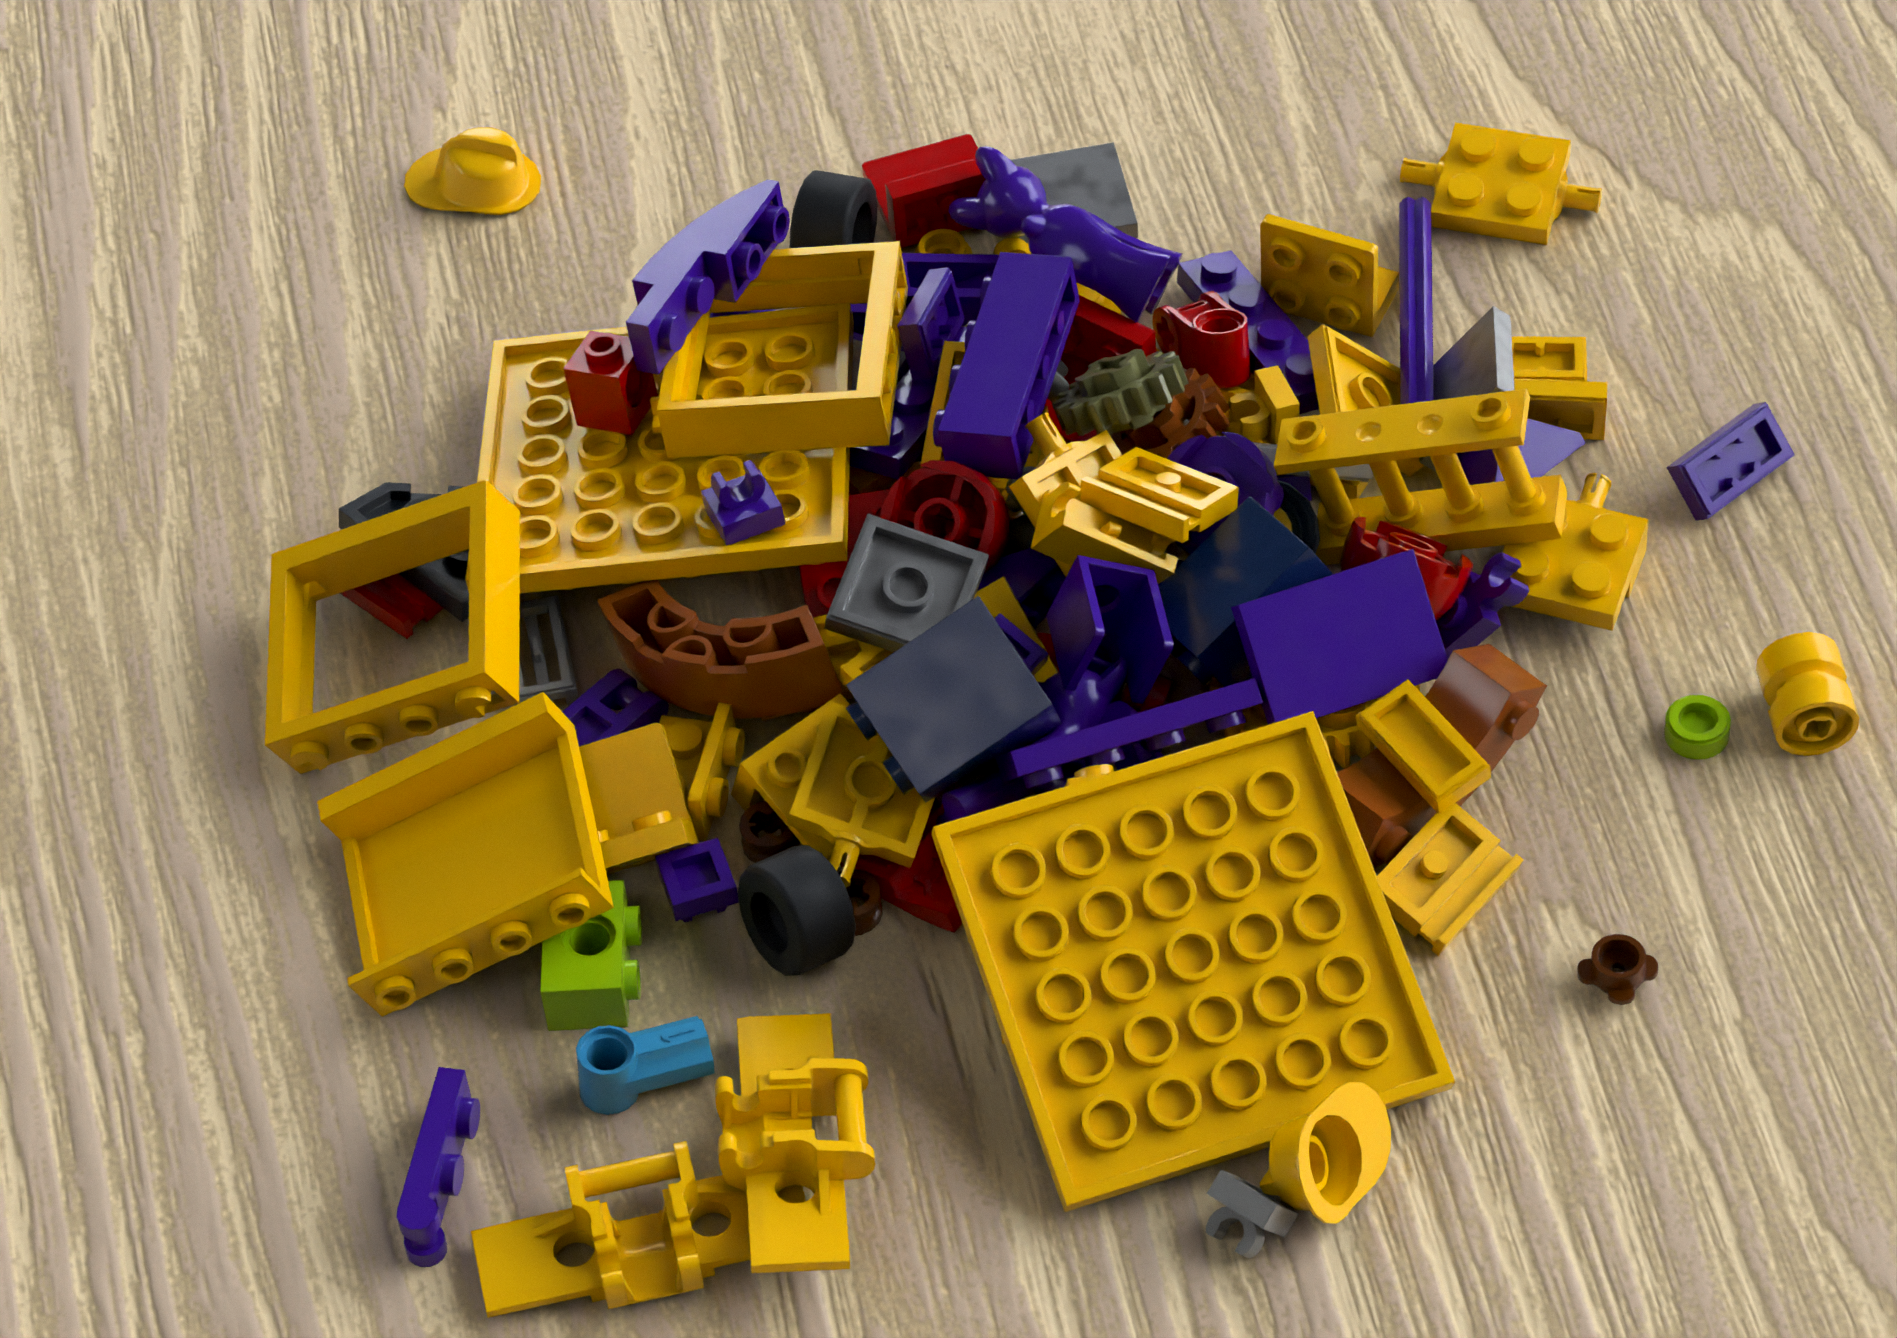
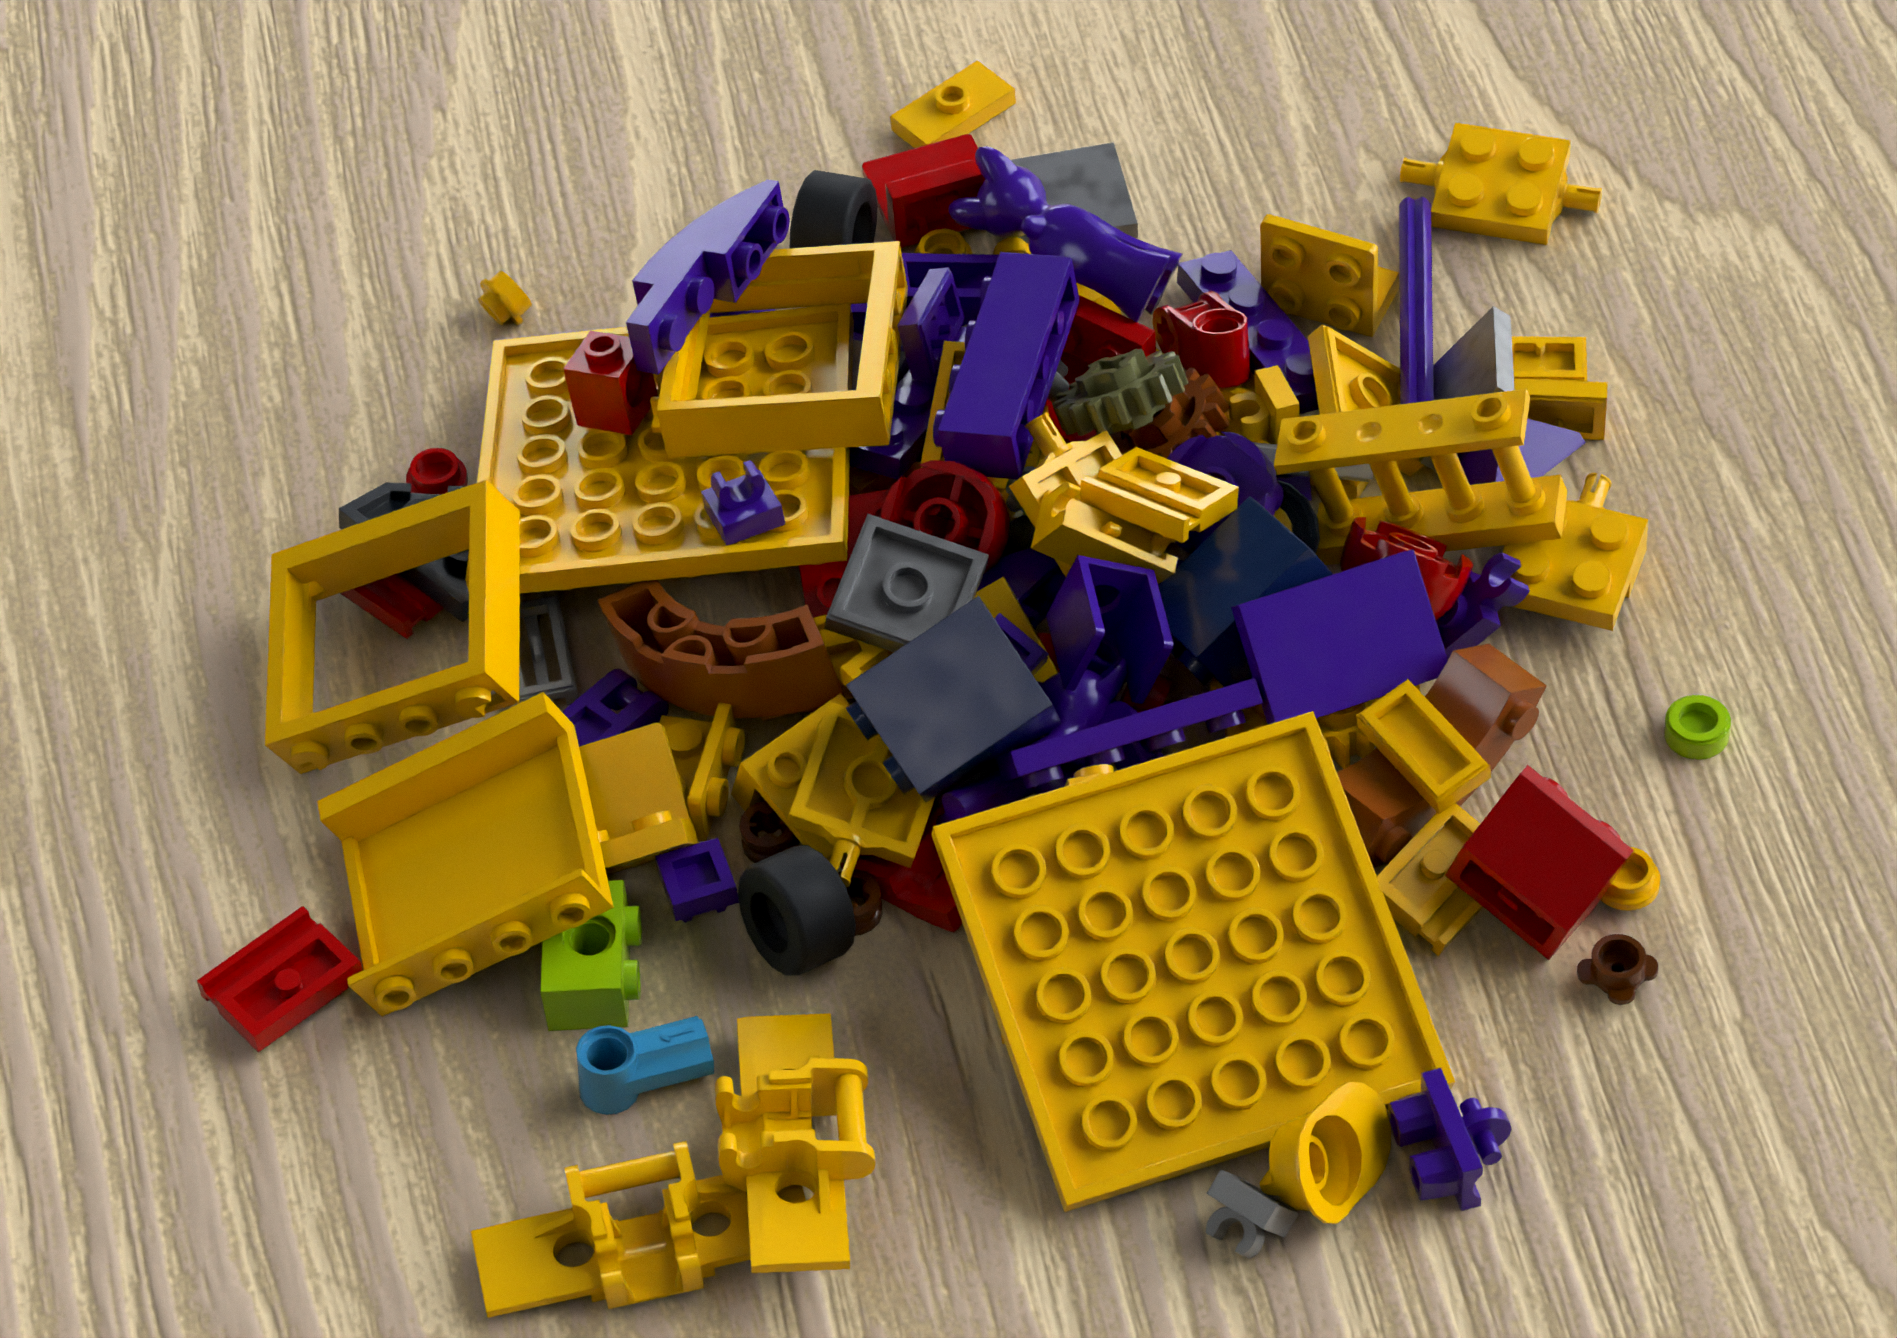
dark purple plate [397,1067,480,1267] -> none
yellow piece [404,127,541,215] -> none
dark purple plate [1666,402,1795,521] -> none
yellow wheel [1756,632,1859,756] -> none
none -> red plate [197,906,363,1053]
none -> red plate [406,448,468,494]
none -> yellow plate [478,270,532,325]
none -> yellow plate [890,60,1016,148]
none -> dark purple hips [1388,1068,1512,1211]
none -> red slope [1445,765,1634,960]
none -> yellow plate [1601,847,1661,911]

